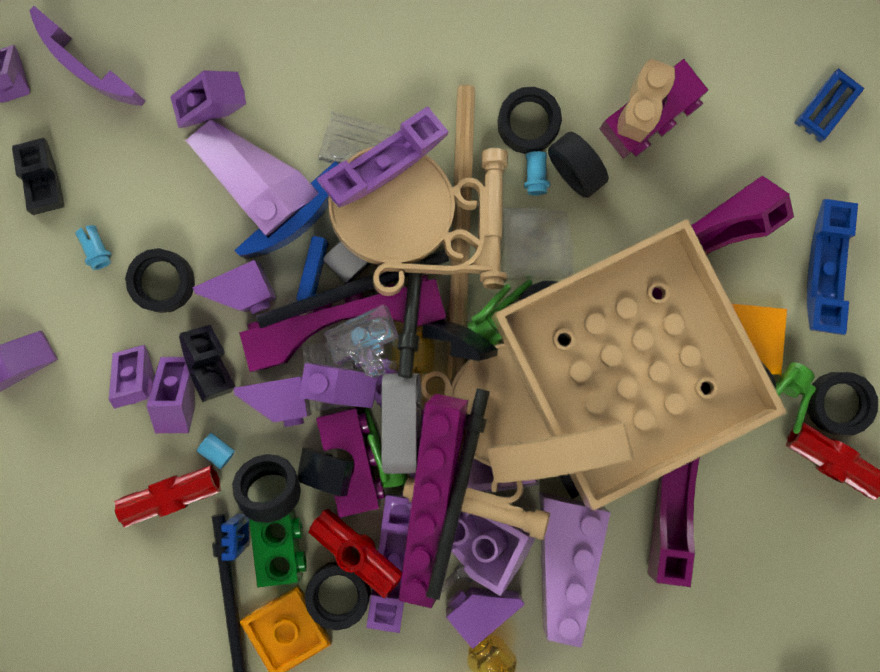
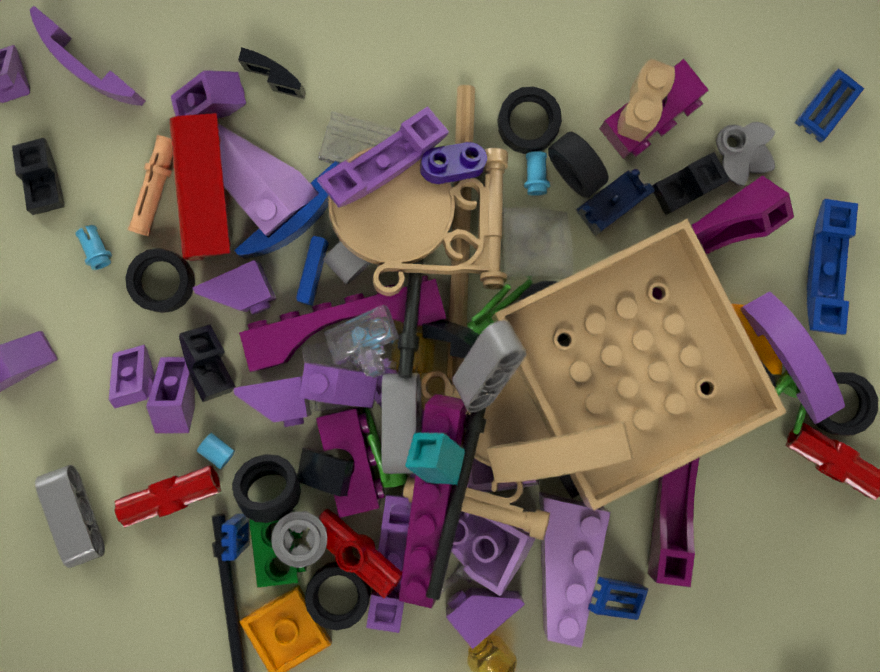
black bar [256,249,449,329] -> none
none -> light grey beam [35,465,105,568]
none -> light nougat pin [128,135,173,237]
none -> red piece [169,113,231,261]
none -> black slope [238,47,306,99]
none -> light grey gear [272,511,327,567]
none -> teal panel [405,433,465,485]
none -> dark purple plate [420,142,487,184]
none -> light grey beam [452,320,526,412]
none -> dark blue hinge [576,169,655,236]
none -> blue tile [588,577,649,620]
none -> black slope [652,152,730,215]
none -> light grey plate [716,122,775,186]
none -> medium lavender slope [740,291,846,424]

